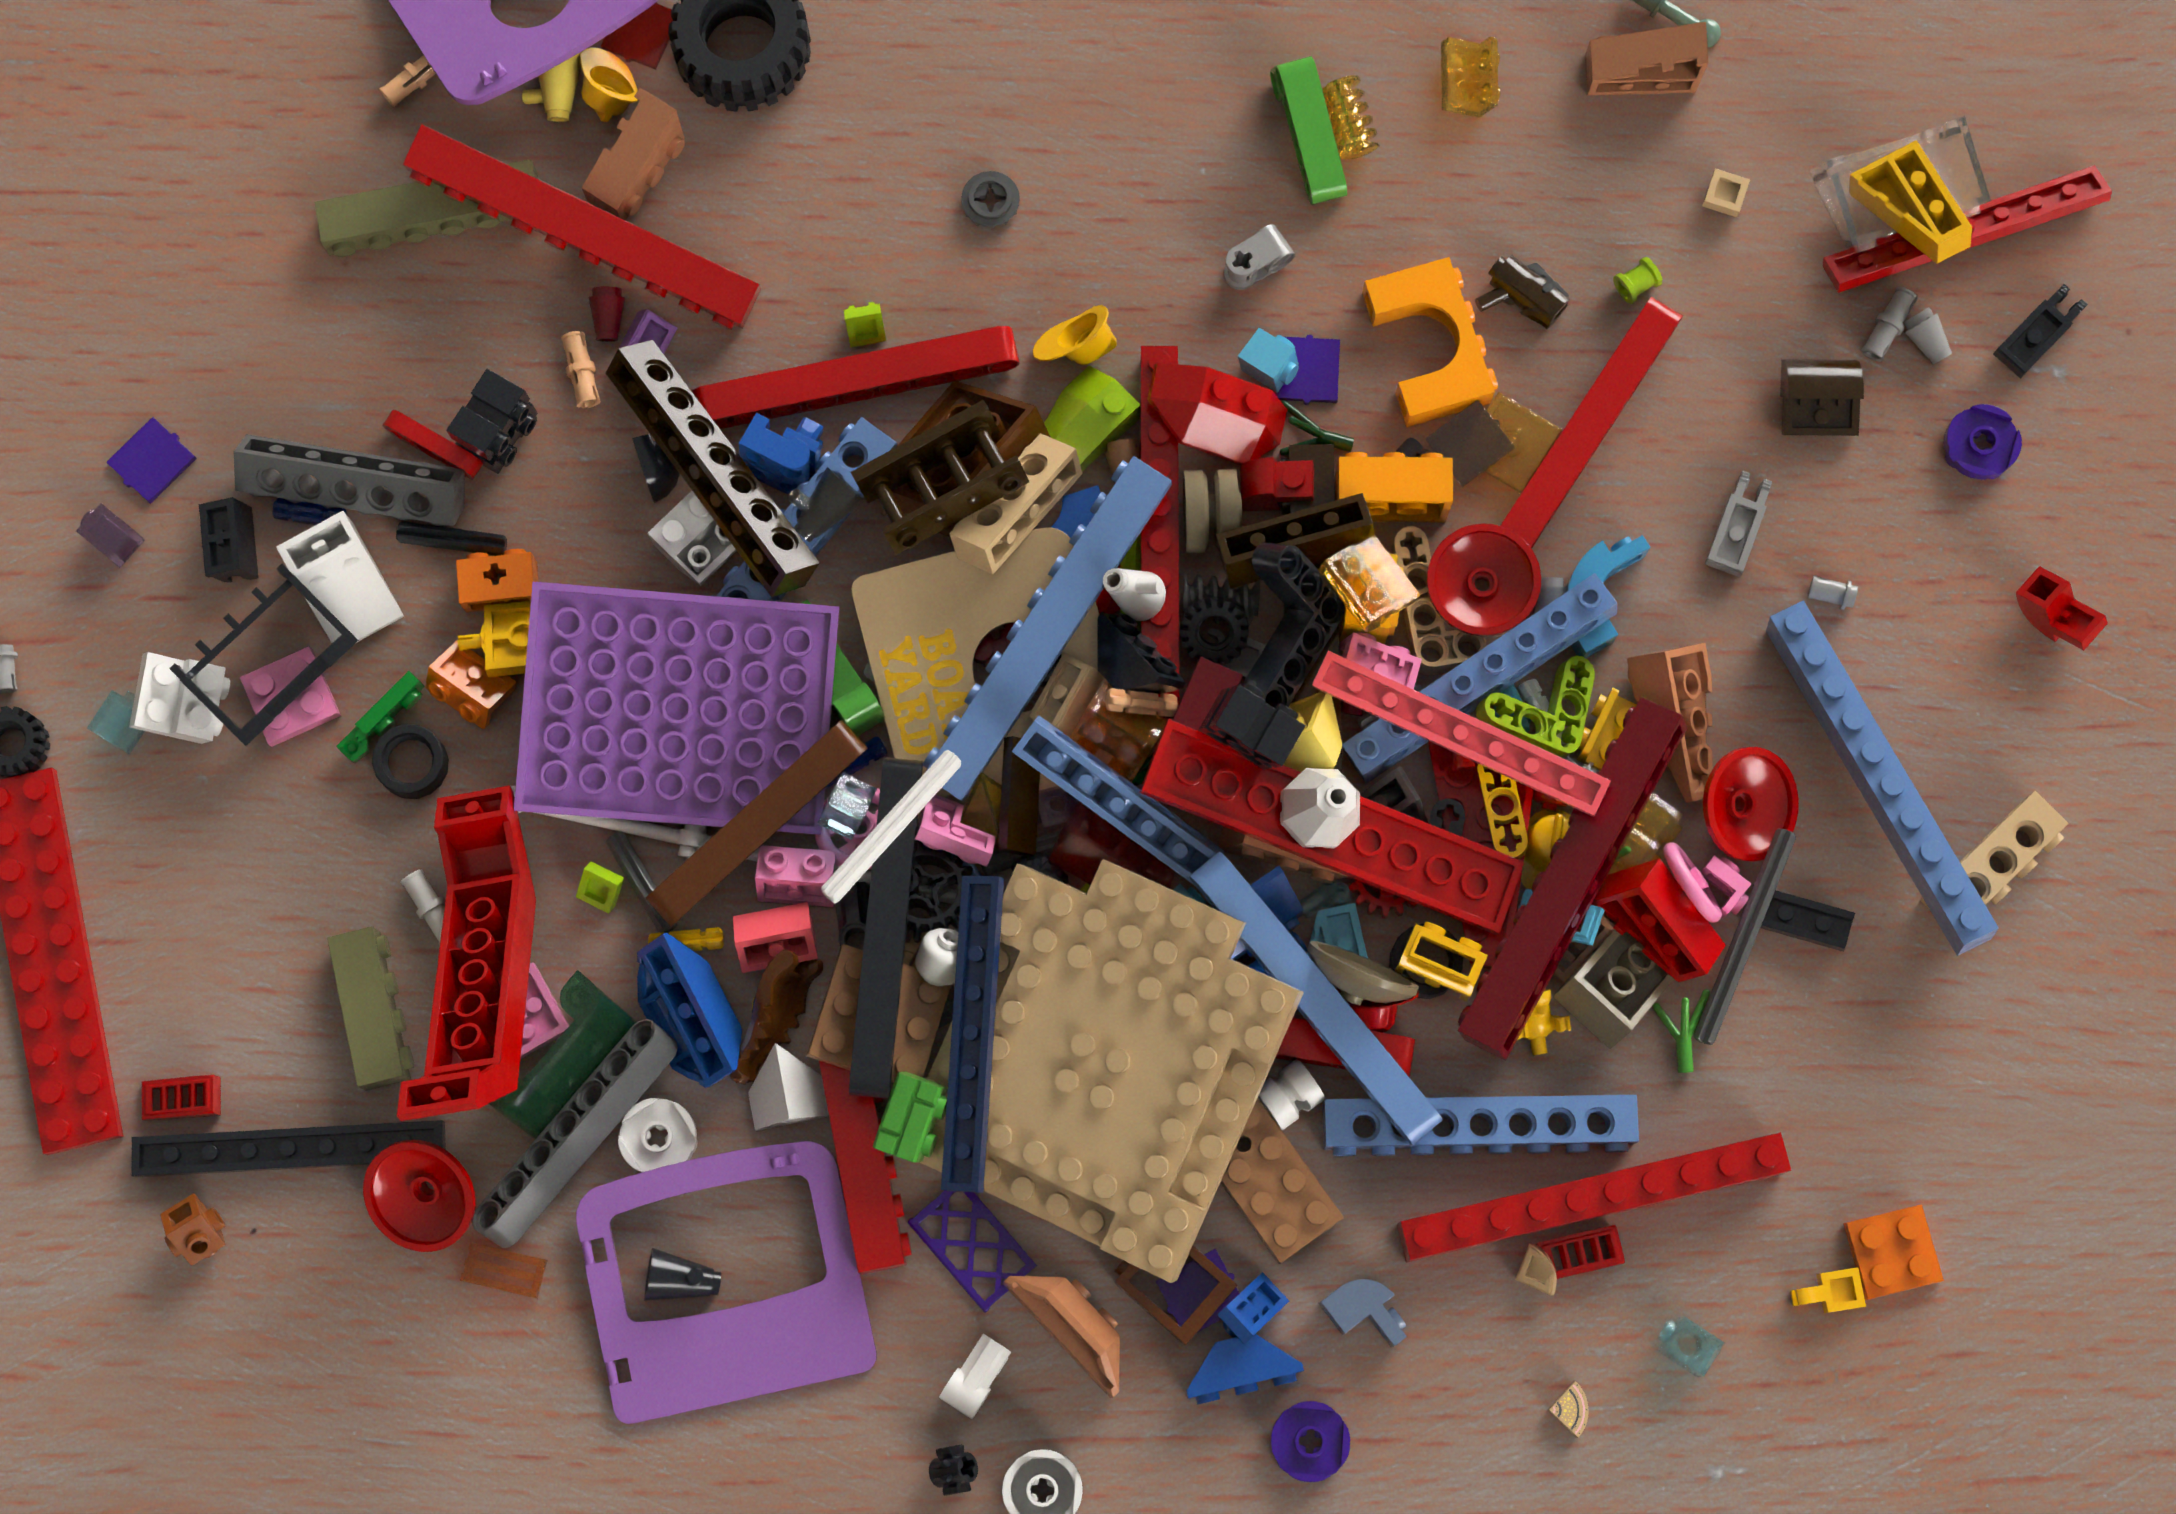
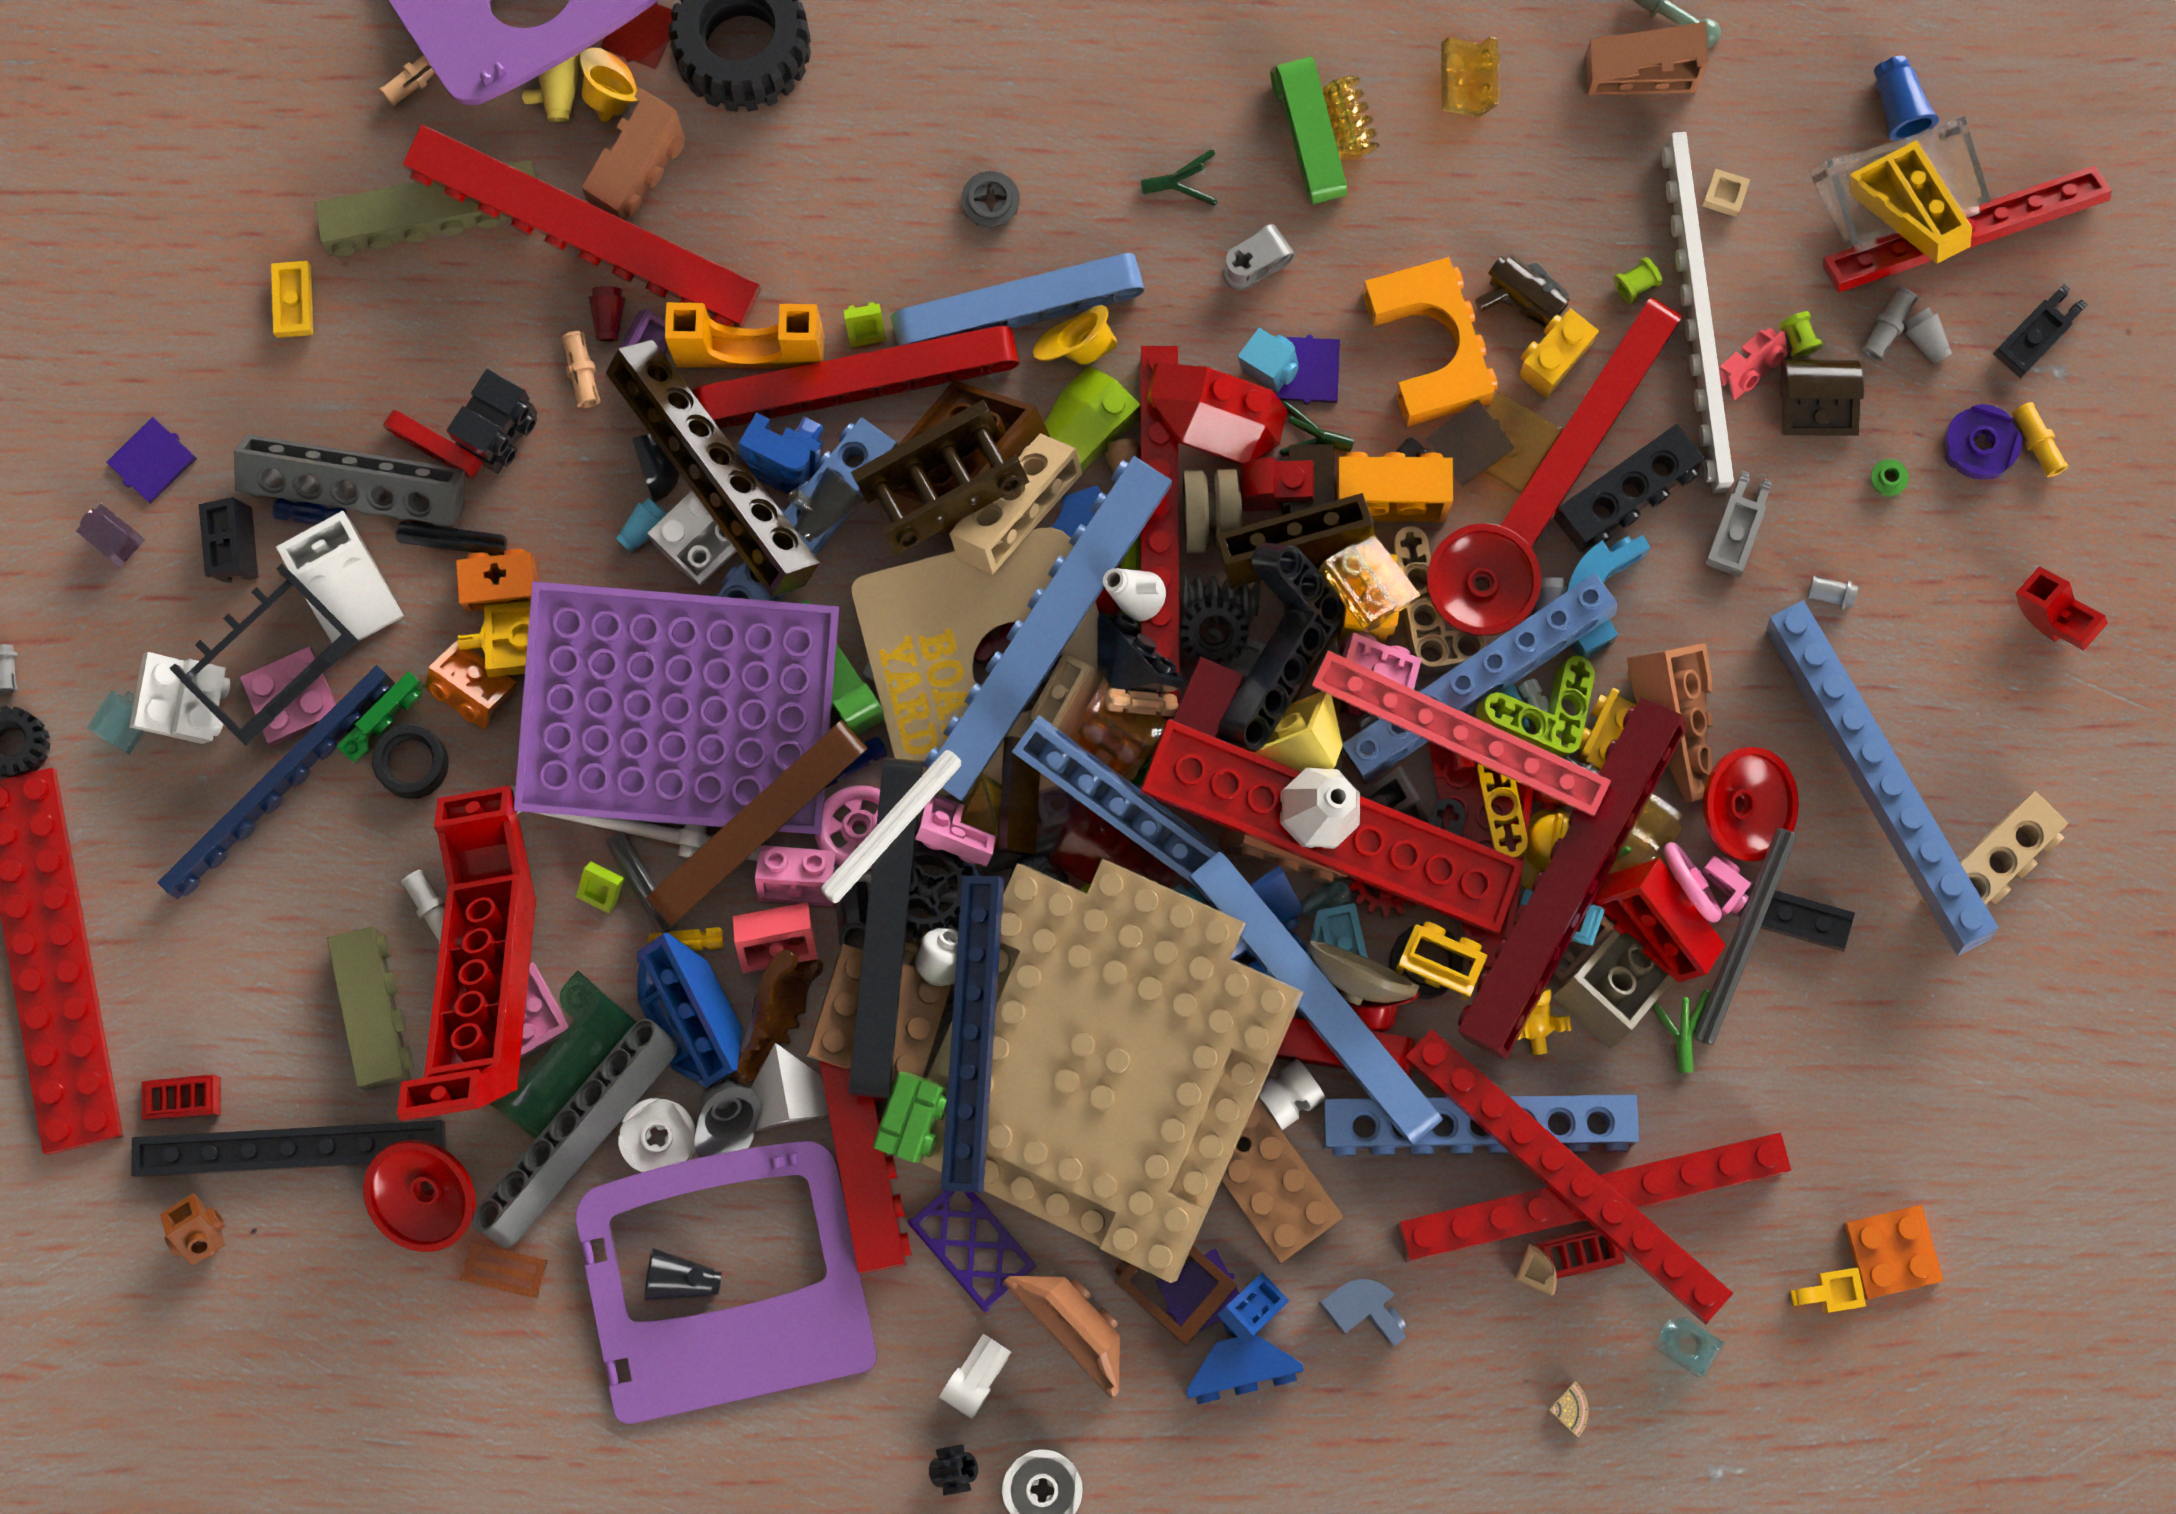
clear light blue brick [817,772,877,840] -> none
black brick [1198,683,1306,770] -> none
dark purple plate [1270,1401,1350,1482] -> none
none -> dark blue plate [157,665,395,899]
none -> yellow plate [271,261,313,338]
none -> medium azure cone [616,497,667,553]
none -> light orange arch [665,302,825,369]
none -> dark grey piece [694,1076,762,1158]
none -> medium blue beam [890,253,1145,346]
none -> dark green plant [1141,149,1217,205]
none -> red plate [1405,1029,1733,1325]
none -> yellow brick [1518,308,1599,399]
none -> black brick [1553,423,1705,552]
none -> white plate [1661,132,1734,494]
none -> coral hinge [1719,328,1788,400]
none -> lime bush [1778,311,1824,359]
none -> bright green plate [1870,459,1909,496]
none -> blue plant [1874,56,1939,142]
none -> yellow pin [2012,402,2068,478]

